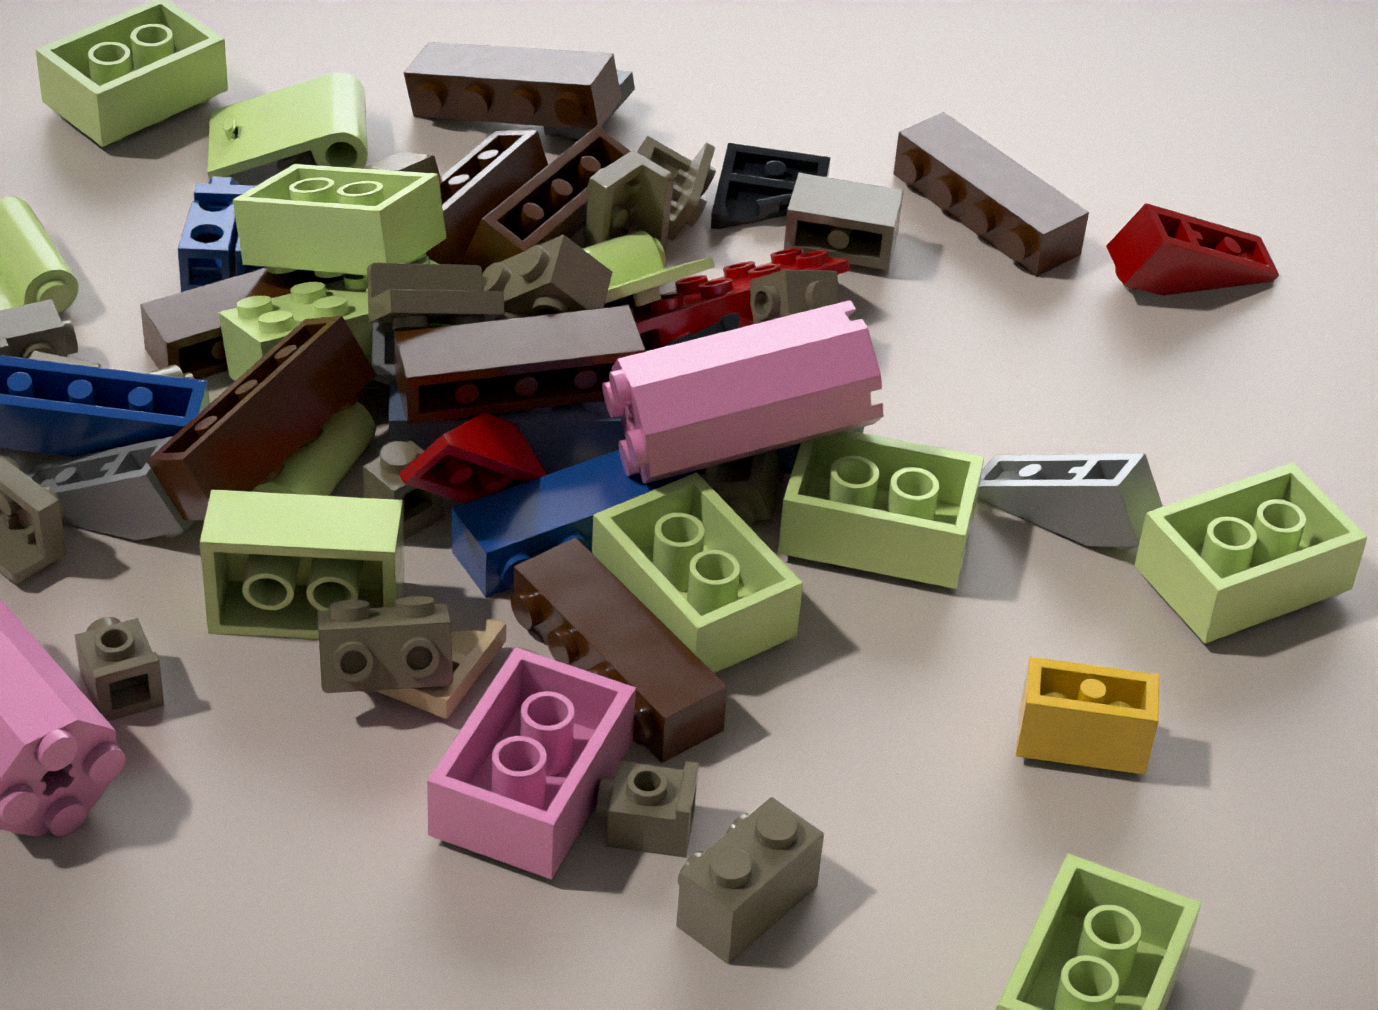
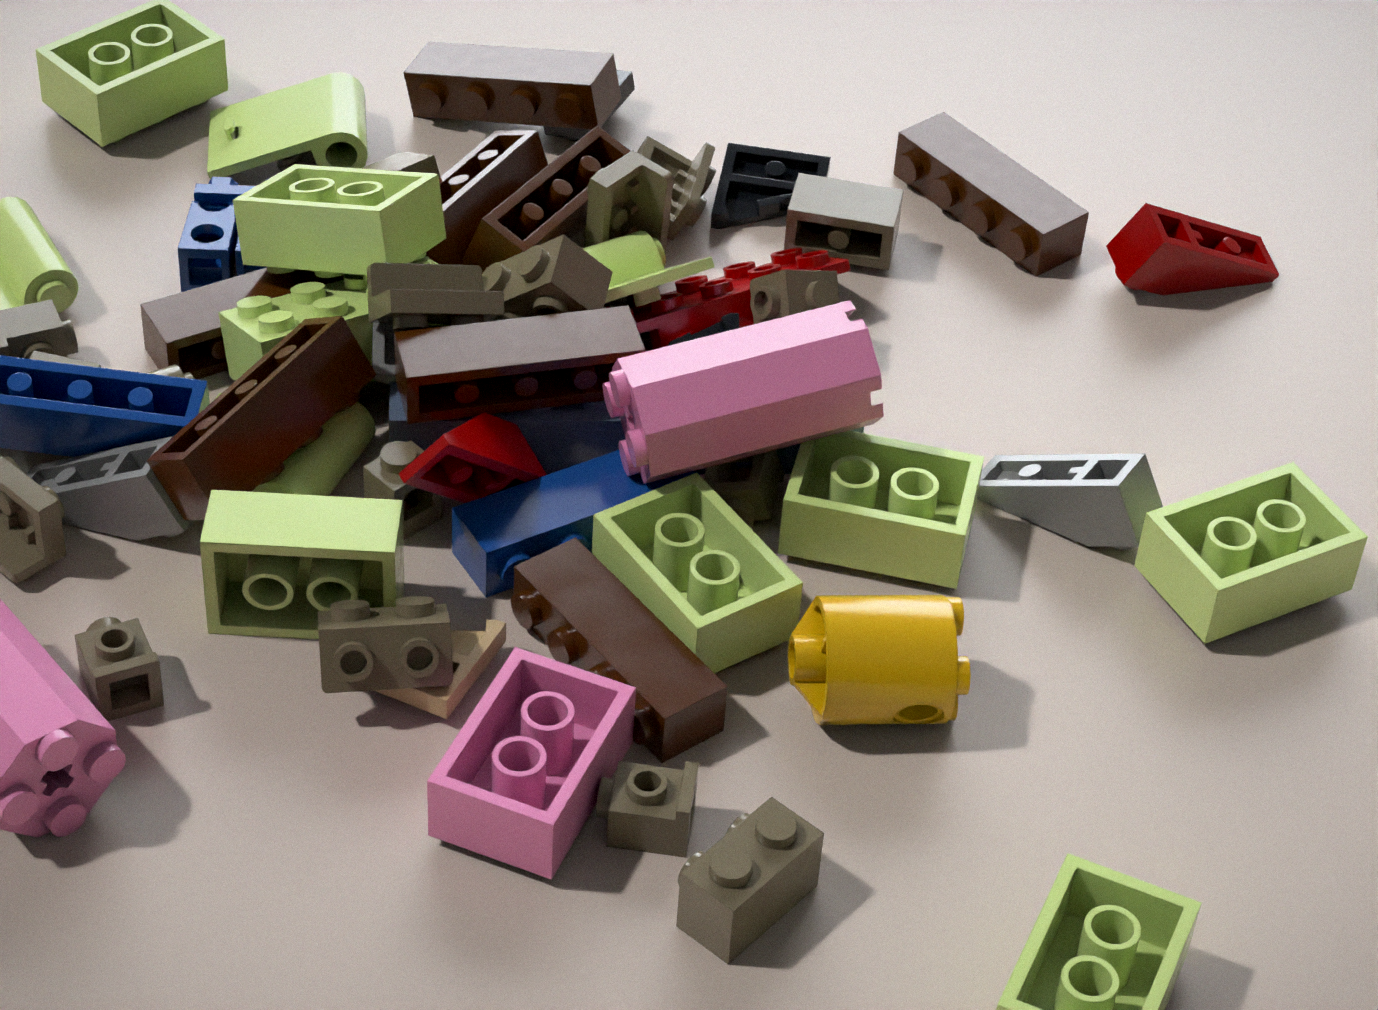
yellow brick [1016,656,1160,775] -> none
none -> yellow cylinder [788,595,971,725]

